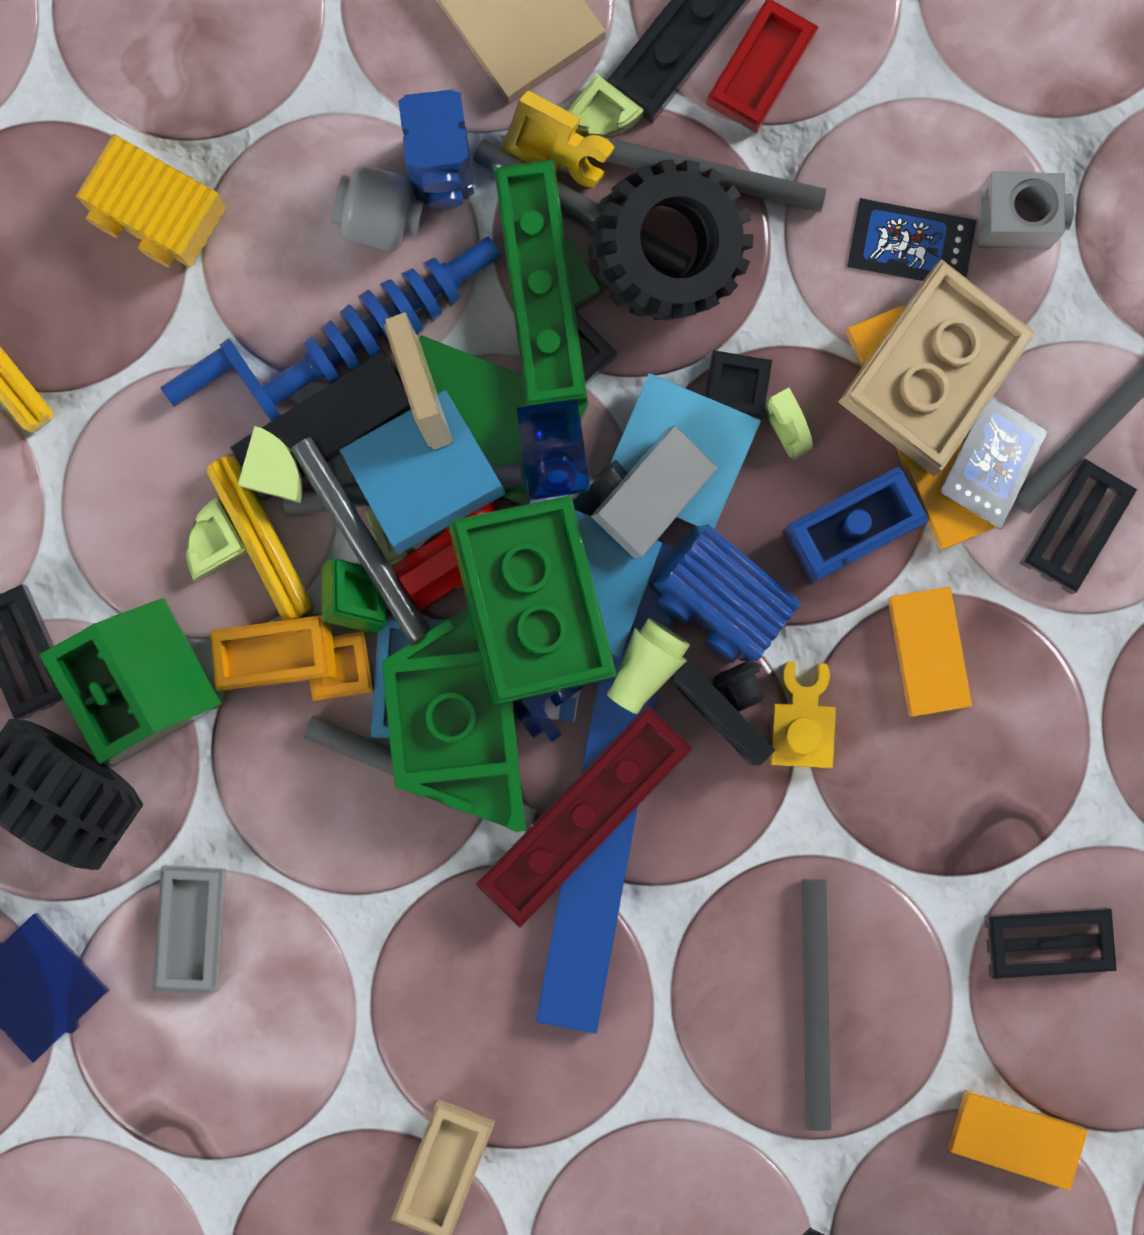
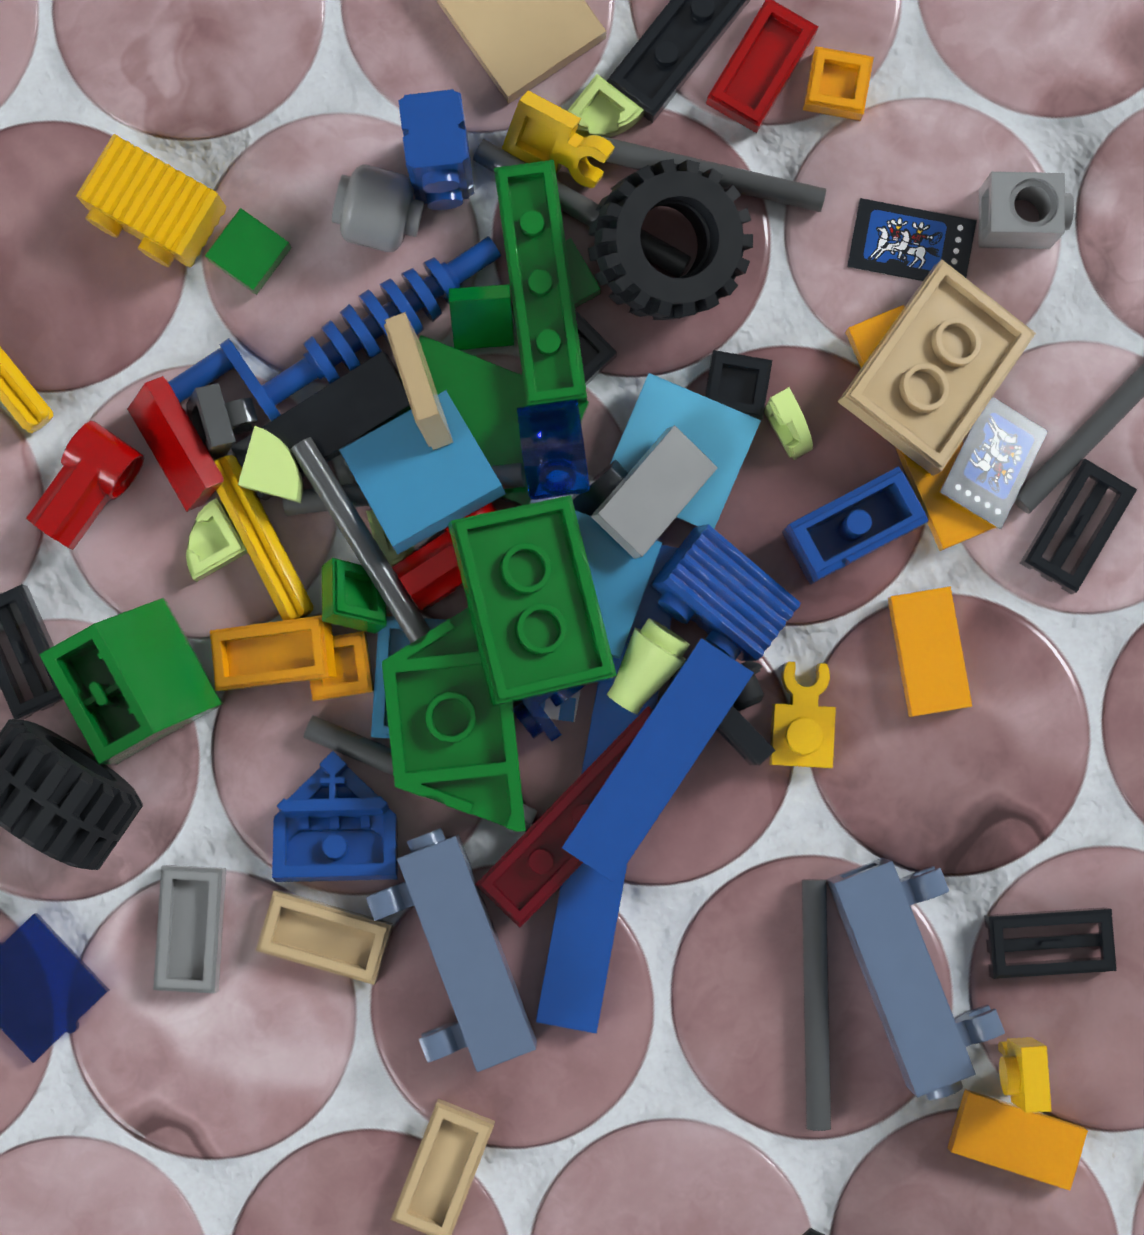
none -> red piece [26,421,145,550]
none -> red tile [127,376,224,512]
none -> dark grey tile [186,383,258,459]
none -> green tile [205,208,292,295]
none -> tan tile [256,890,393,985]
none -> blue slope [272,751,398,882]
none -> sand blue brick [366,828,537,1072]
none -> green tile [449,284,514,350]
none -> blue tile [562,638,754,883]
none -> light orange tile [803,46,874,121]
none -> sand blue brick [826,858,1005,1100]
none -> yellow plate [998,1037,1052,1113]

